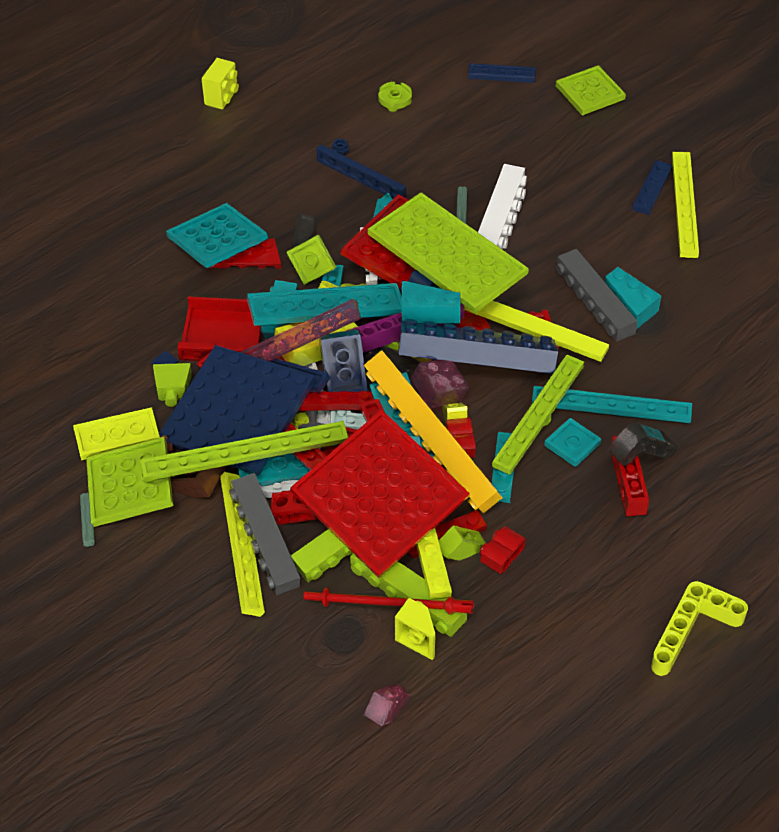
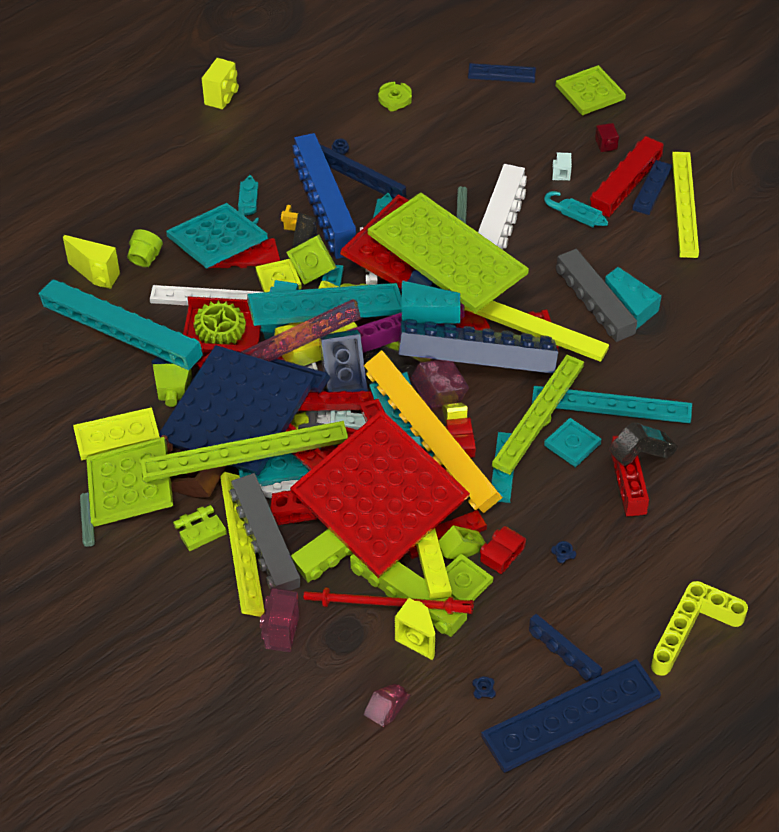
none -> teal brick [38,279,203,370]
none -> neon yellow slope [63,235,120,289]
none -> lime piece [127,229,163,267]
none -> white tile [150,285,263,305]
none -> lime plate [173,505,227,551]
none -> lime gear [194,300,246,345]
none -> teal plate [238,175,259,224]
none -> neon yellow plate [256,259,302,292]
none -> clear pink brick [260,588,300,652]
none -> yellow bracket [281,205,307,232]
none -> blue brick [292,133,356,259]
none -> lime plate [446,554,493,601]
none -> dark blue plate [472,676,496,699]
none -> dark blue plate [481,659,661,773]
none -> dark blue plate [529,614,602,681]
none -> teal plate [544,191,608,227]
none -> dark blue plate [551,541,576,563]
none -> light aqua brick [552,153,571,180]
none -> red brick [590,136,664,217]
none -> dark red brick [595,123,619,152]

